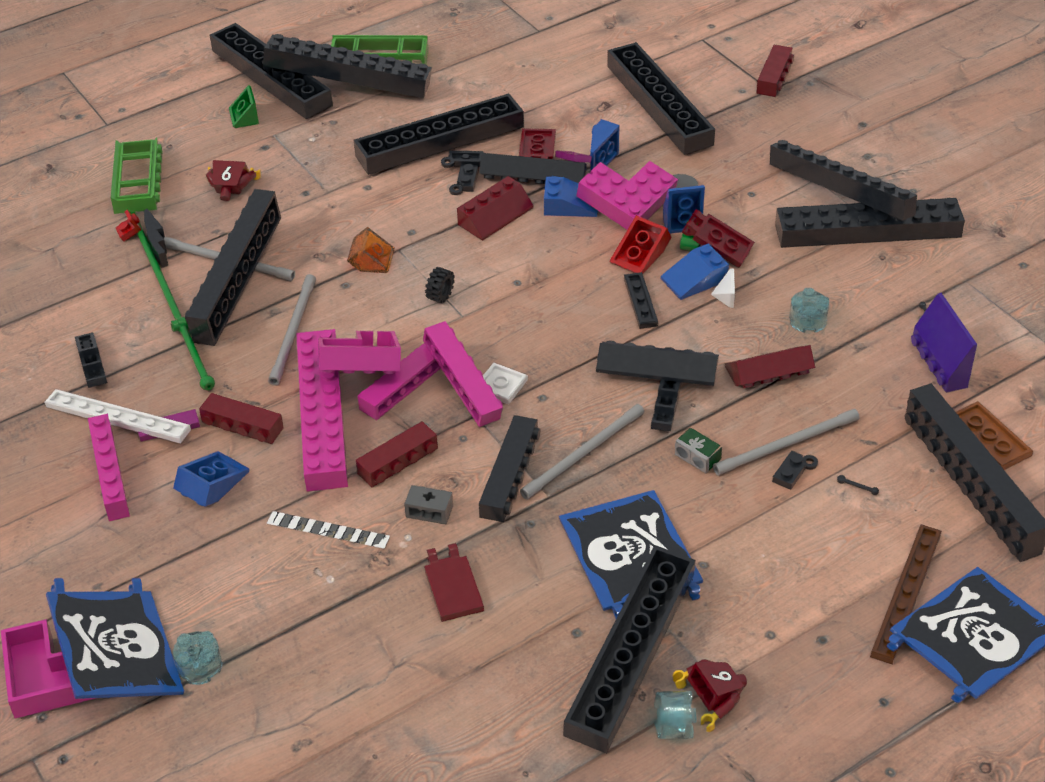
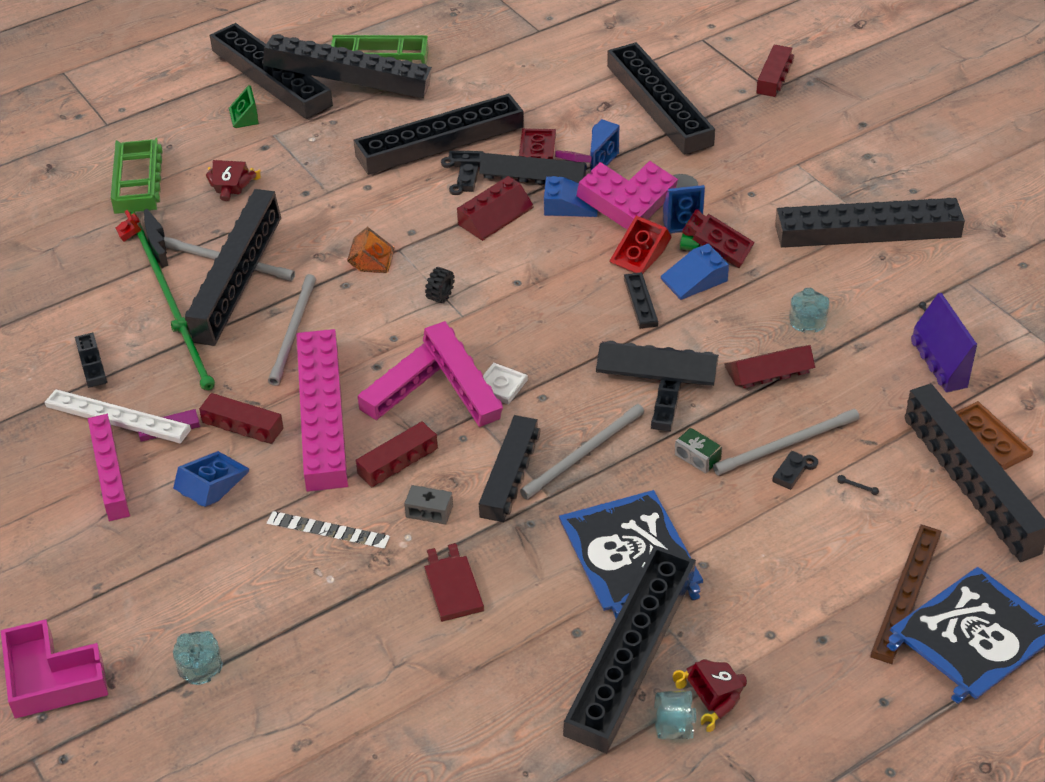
flag [46,578,184,699] -> none
dark pink piece [318,330,401,374] -> none
white slope [711,269,735,308] -> none
black brick [770,140,917,220] -> none

